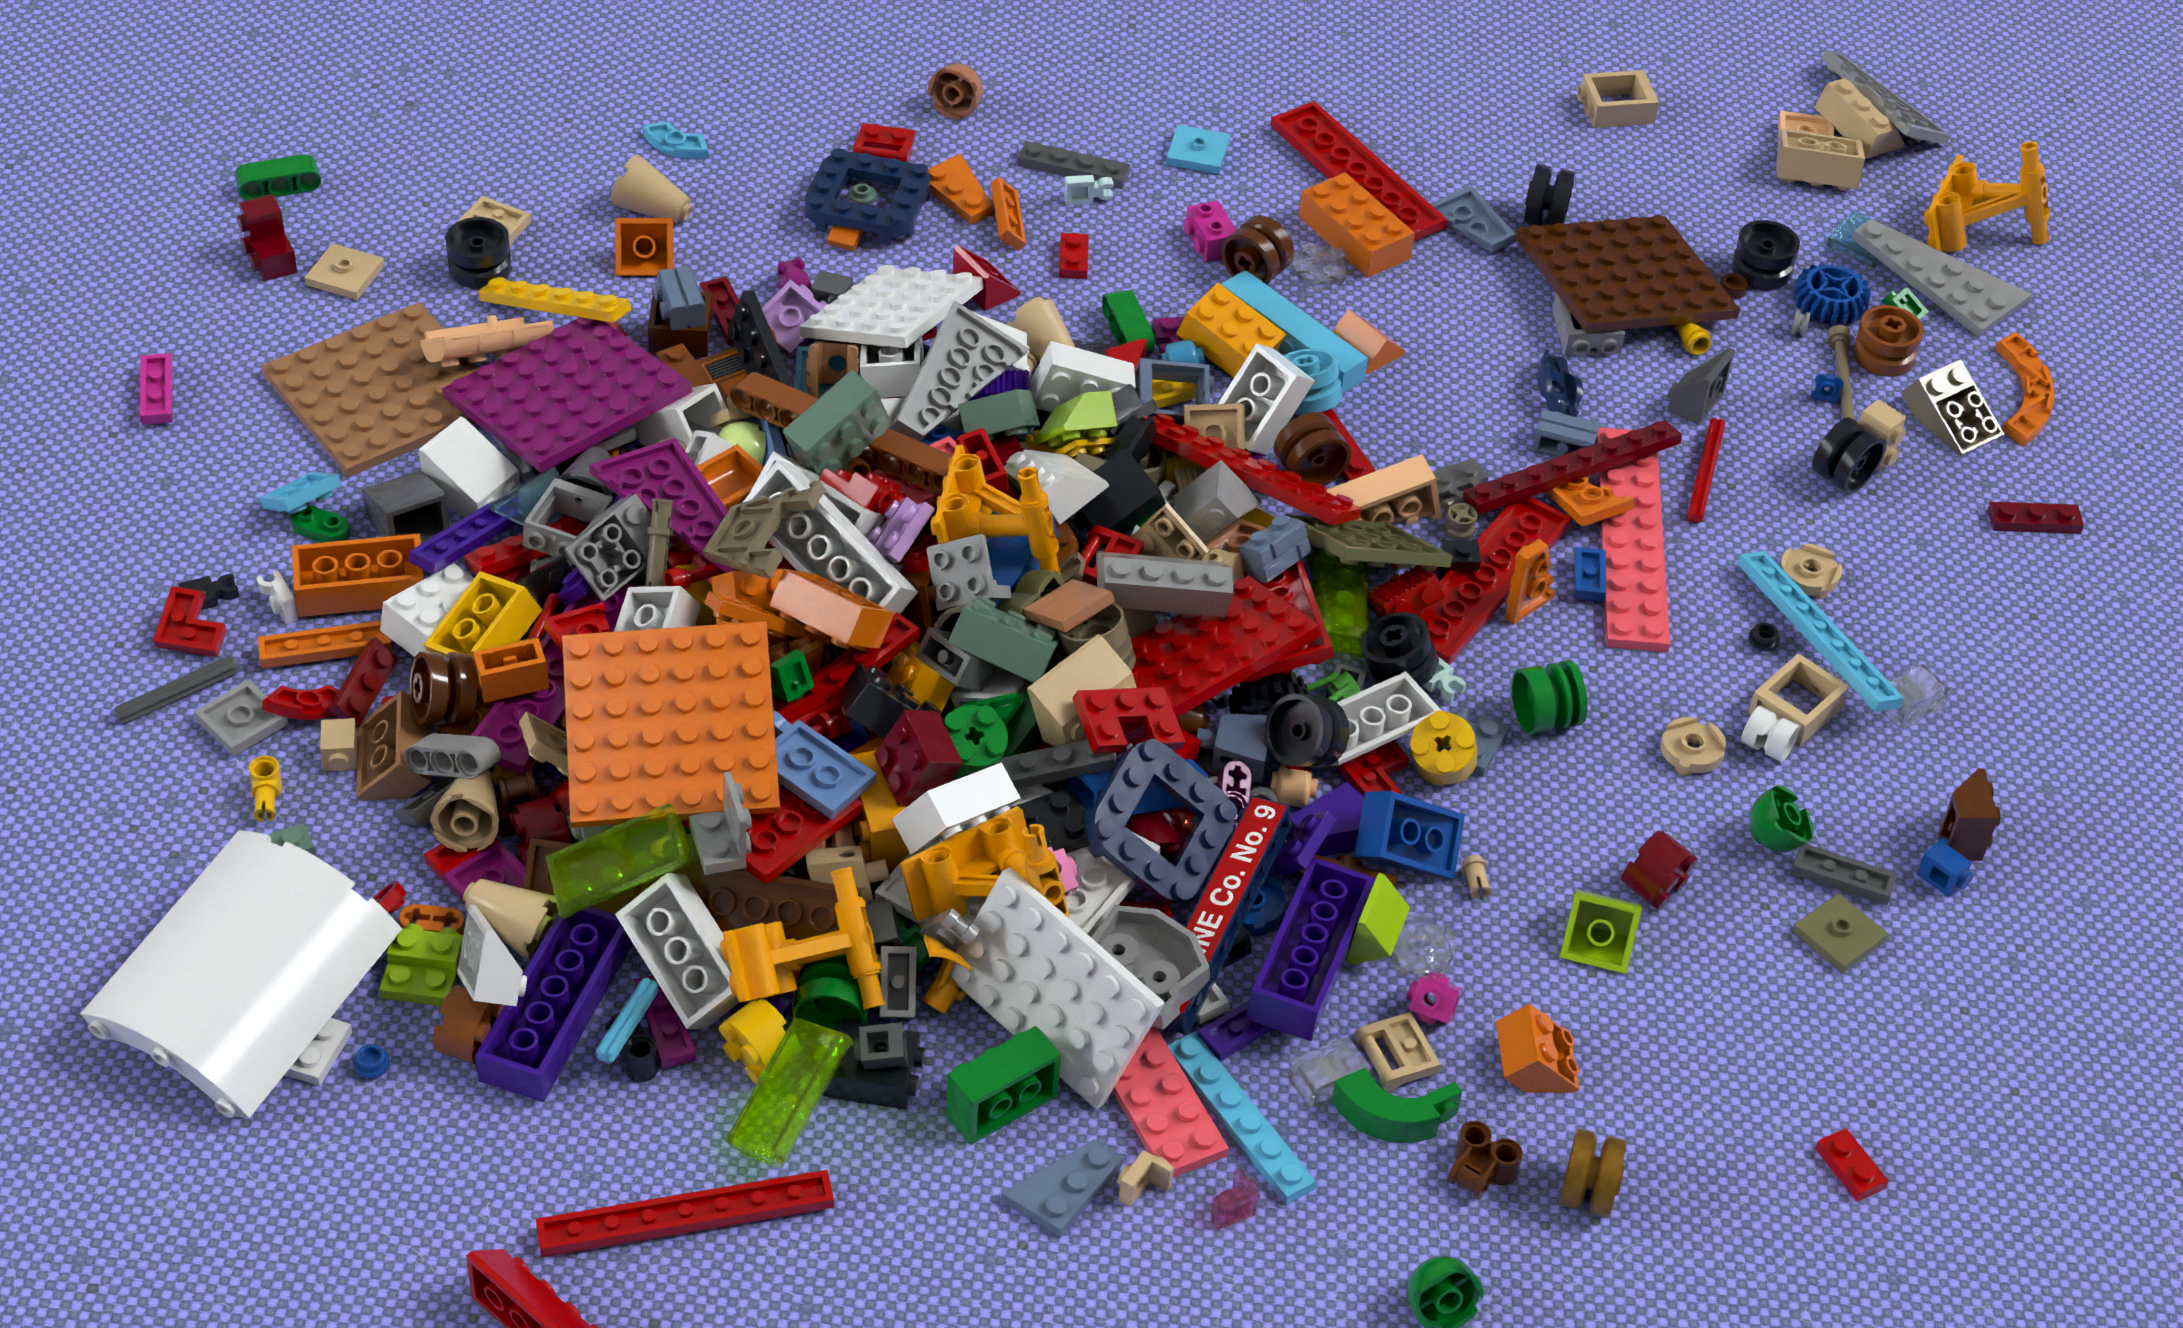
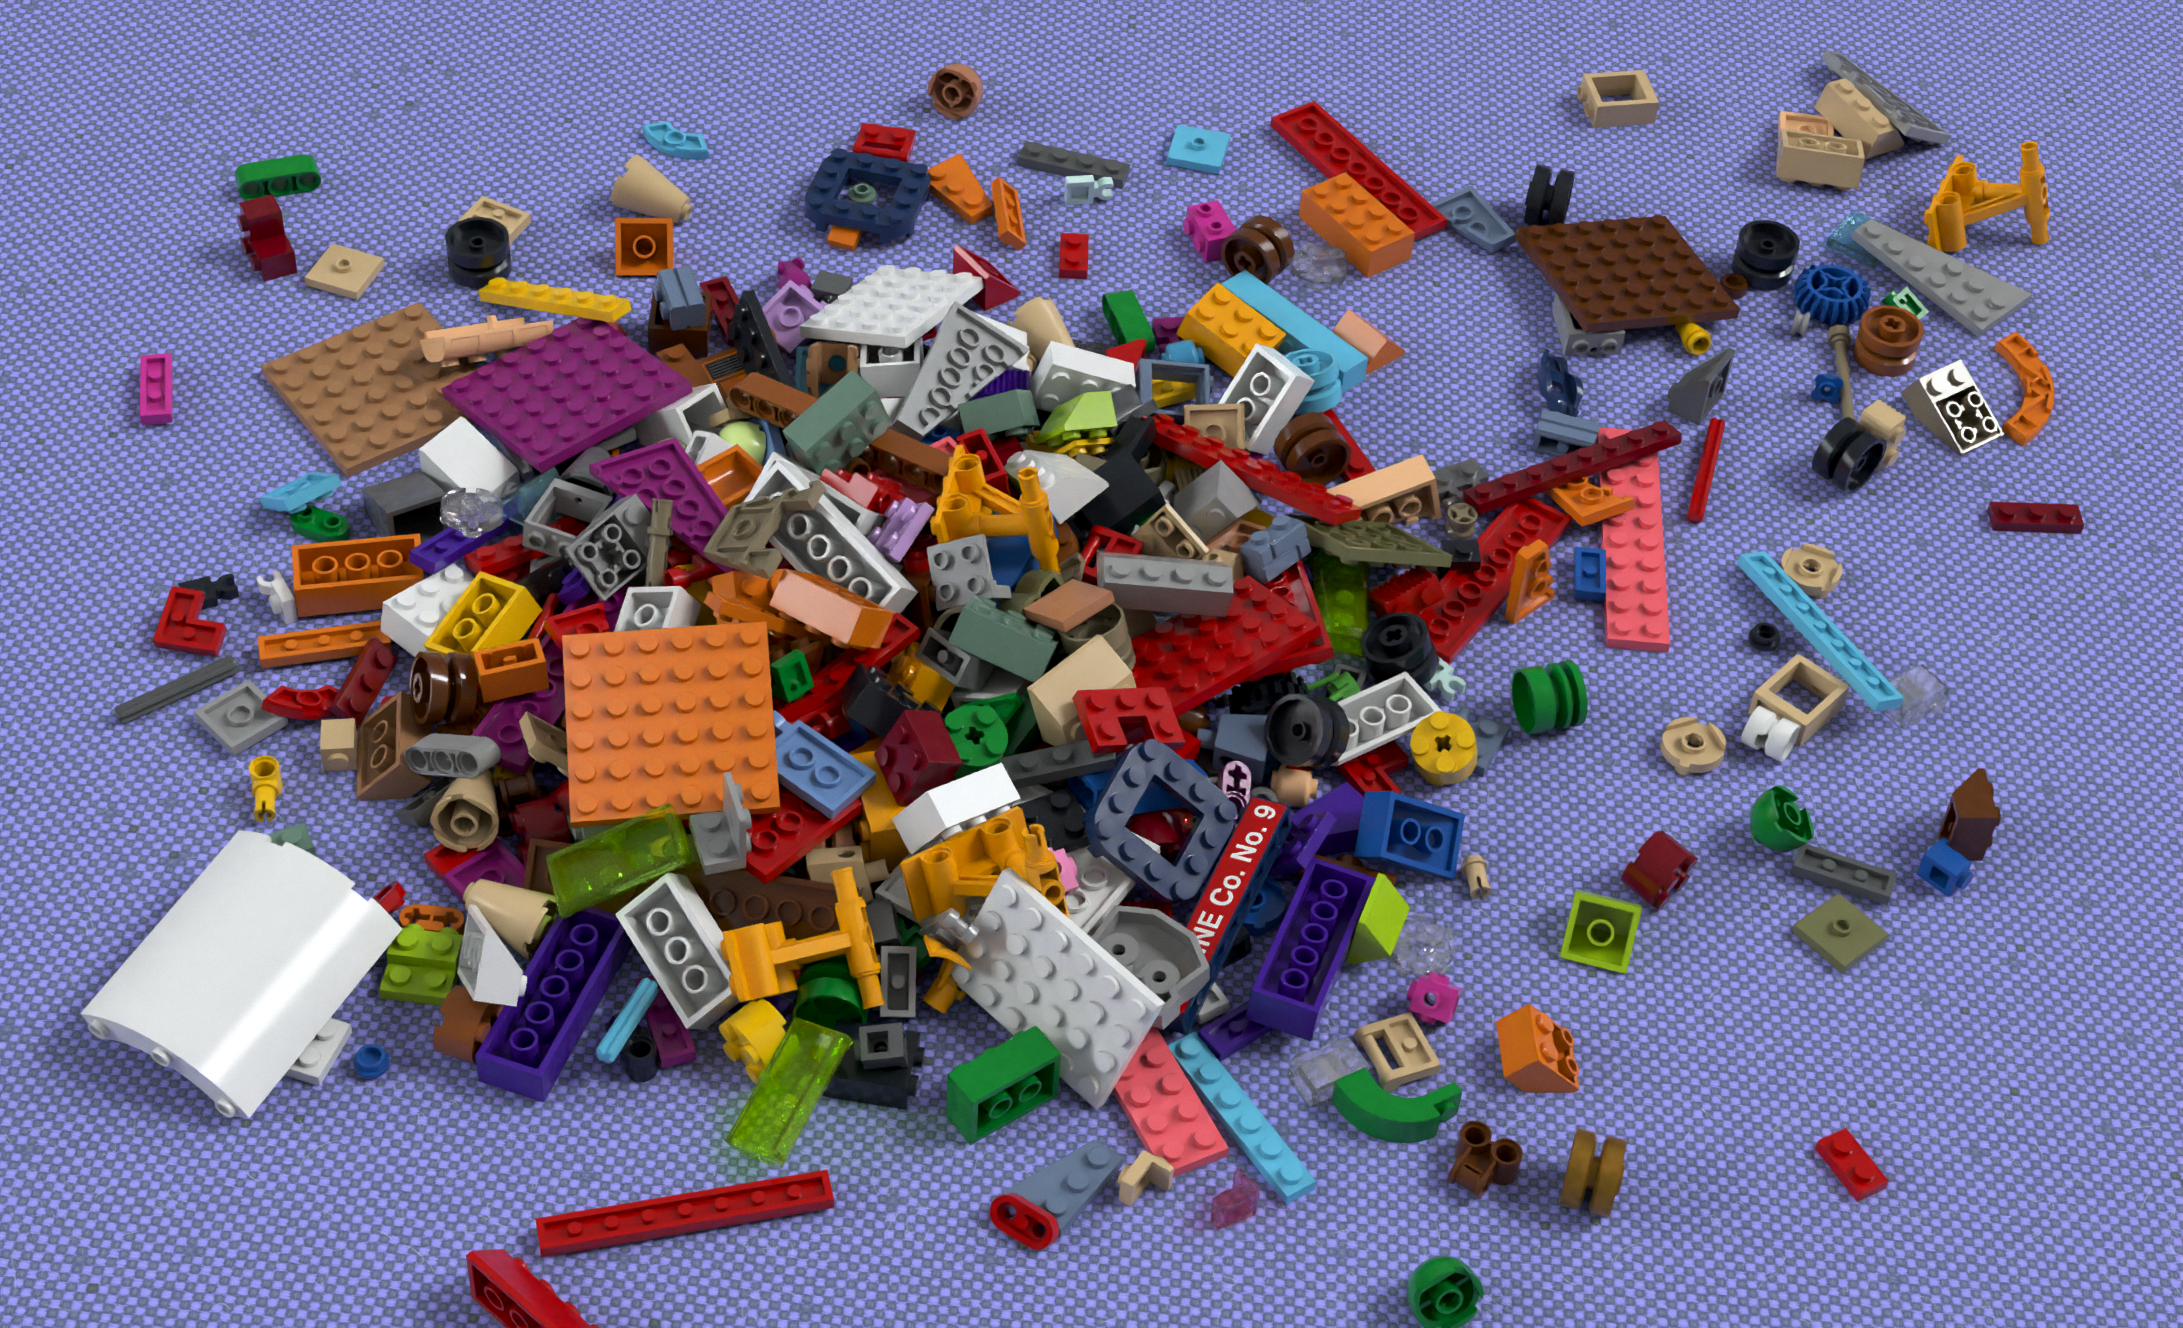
none -> clear plate [439,488,504,538]
none -> red plate [990,1193,1059,1250]

